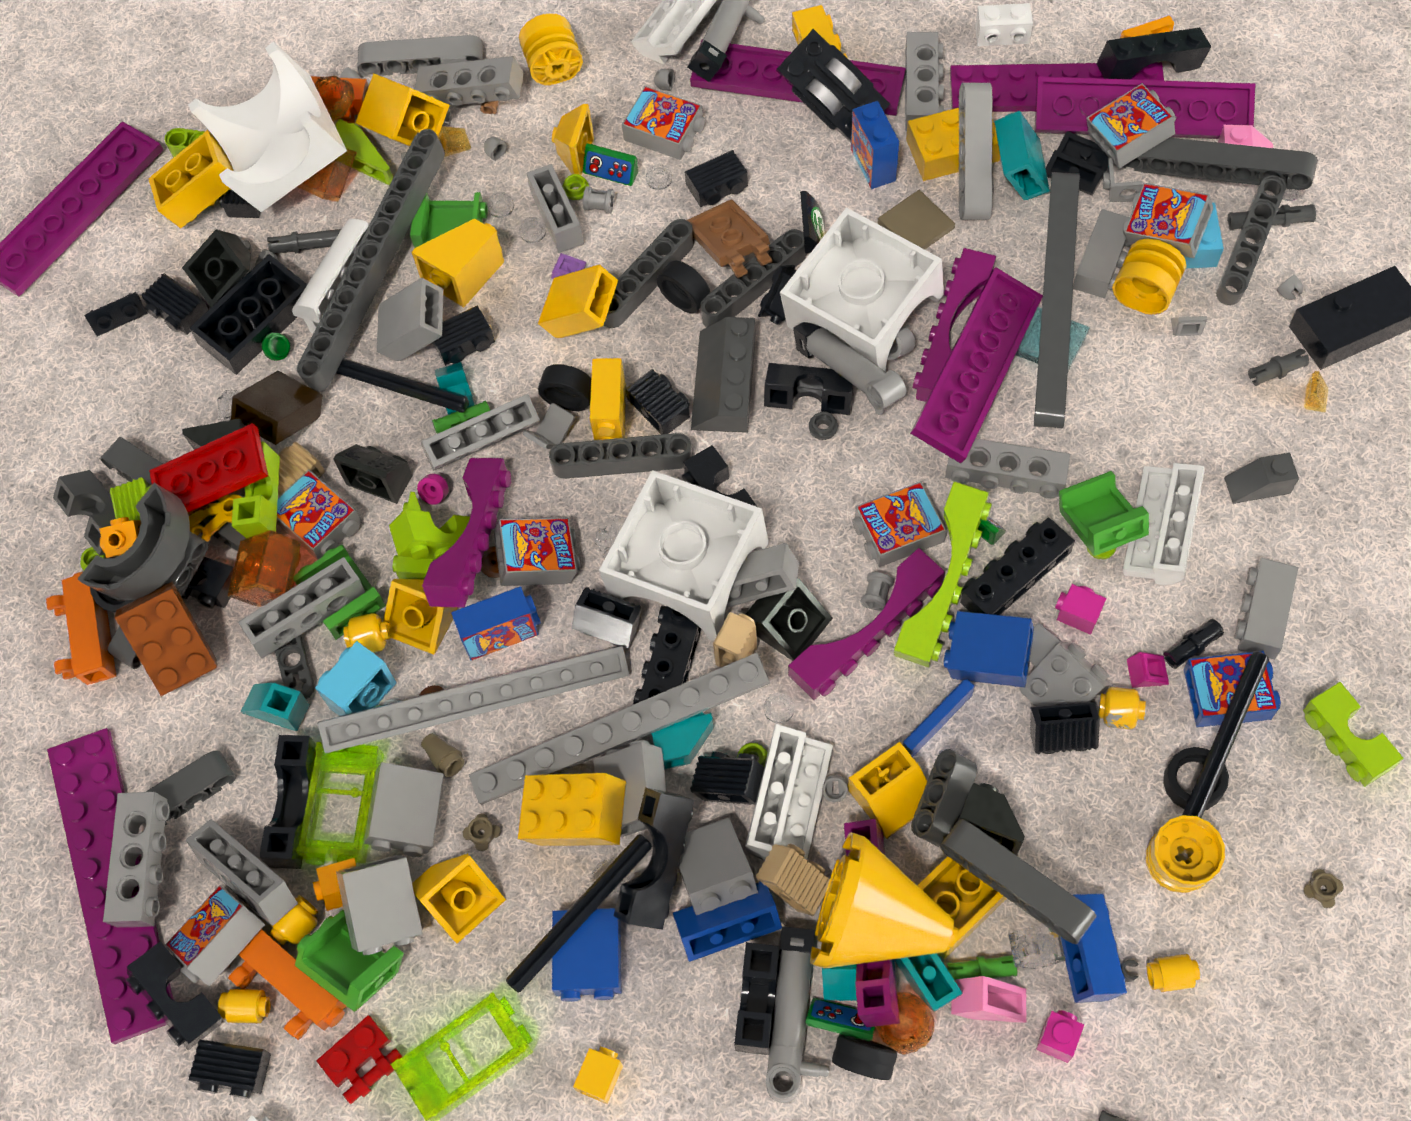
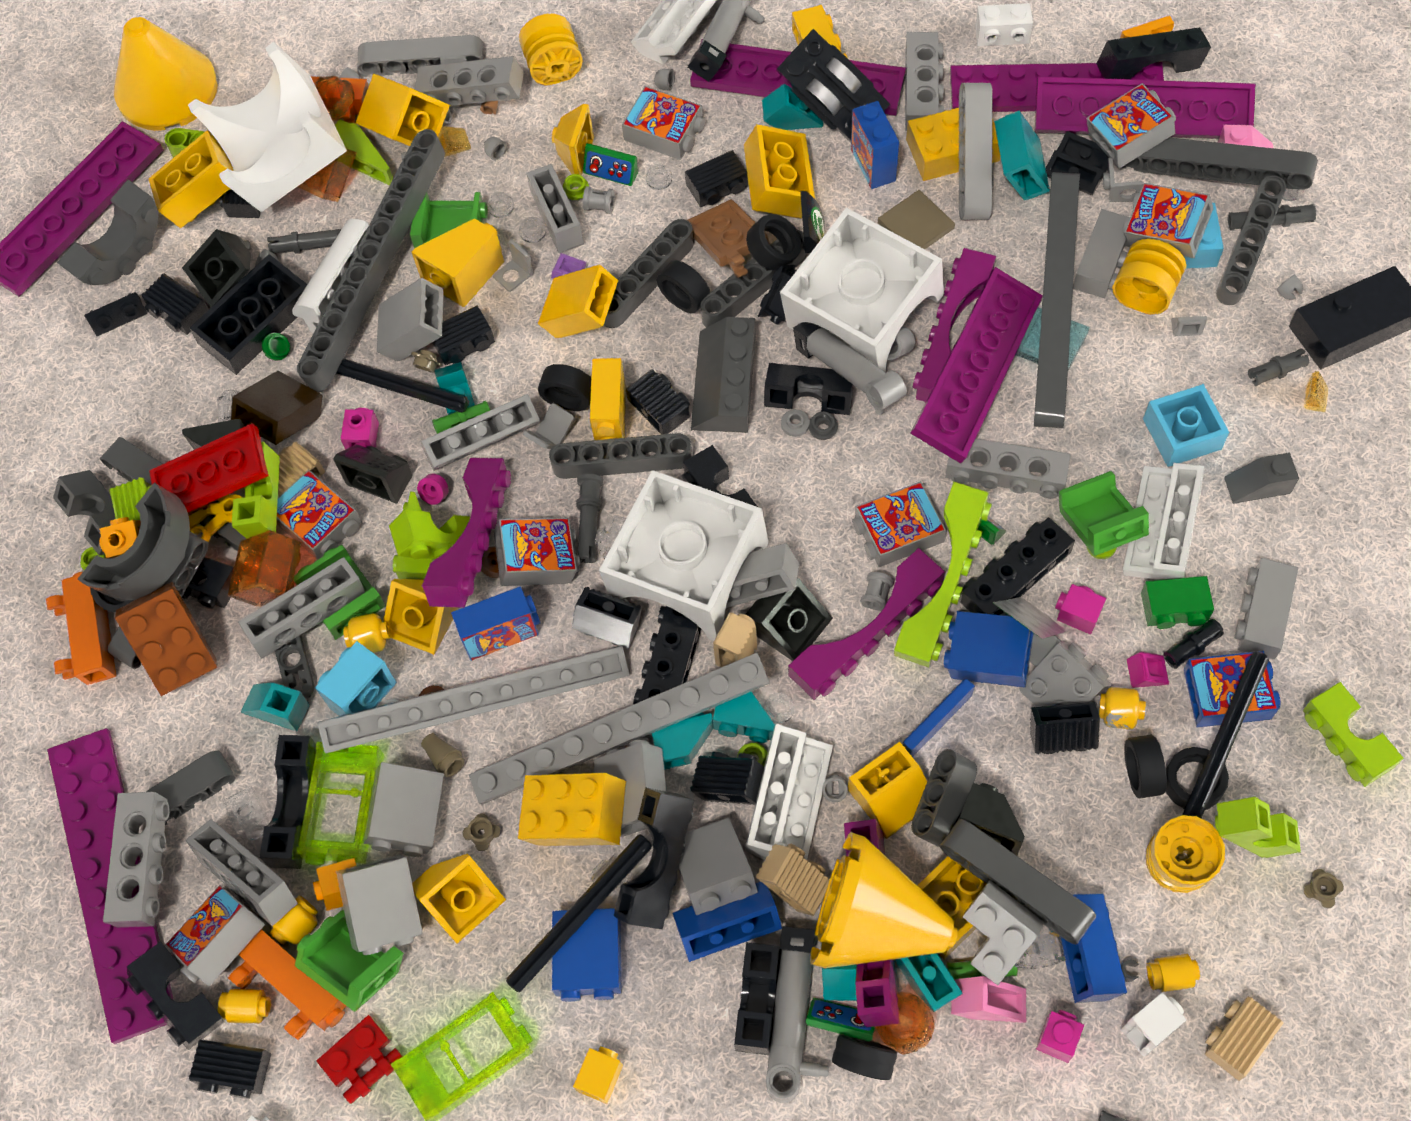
none -> dark grey brick [57,180,158,285]
none -> yellow cone [114,17,218,131]
none -> clear brick [222,786,270,841]
none -> dark pink brick [340,407,379,449]
none -> dark tan plate [411,350,442,373]
none -> light grey bracket [493,239,533,292]
none -> dark grey pin [576,474,603,563]
none -> teal slope [713,692,775,743]
none -> yellow brick [744,124,815,218]
none -> black tyre [746,214,802,271]
none -> teal slope [762,84,823,130]
none -> light grey plate [781,409,810,437]
none -> light grey brick [963,880,1044,986]
none -> flat silver sticker [993,597,1068,639]
none -> white brick [1121,992,1187,1057]
none -> black tyre [1124,734,1167,799]
none -> green brick [1141,576,1214,629]
none -> medium azure brick [1143,384,1229,467]
none -> tan brick [1205,996,1283,1081]
none -> lime arch [1215,797,1301,858]

